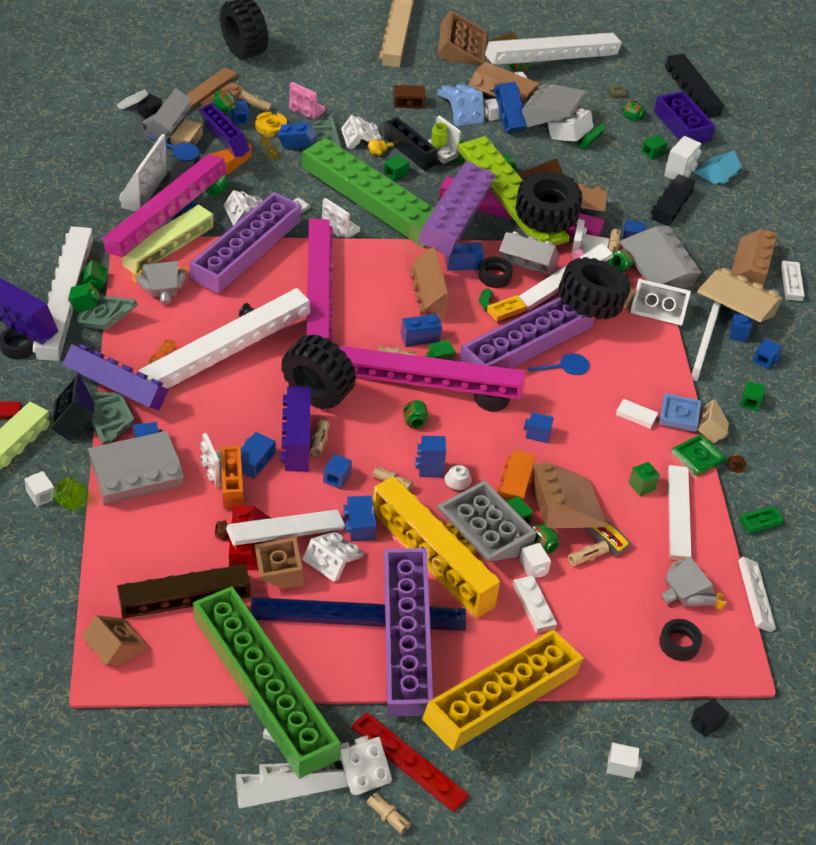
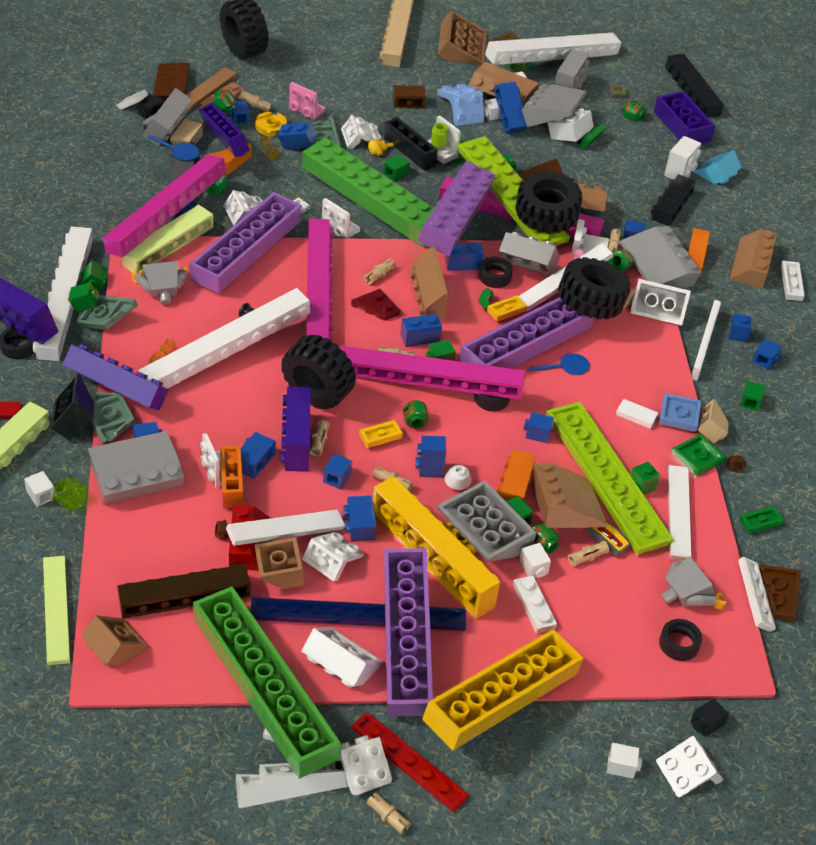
white slope [119,134,167,212] -> none
green brick [641,135,668,160] -> none
tan slope [698,267,783,322] -> none
none -> yellowish green tile [43,556,70,666]
none -> reddish brown tile [153,63,190,101]
none -> white slope [302,627,383,687]
none -> dark red wing [351,289,400,321]
none -> yellow plate [359,420,403,448]
none -> tan pin [364,258,395,285]
none -> lime plate [546,402,674,555]
none -> light grey brick [555,49,590,90]
none -> white bracket [656,736,724,797]
none -> orange slope [688,228,710,277]
none -> reddish brown wing [759,564,801,622]

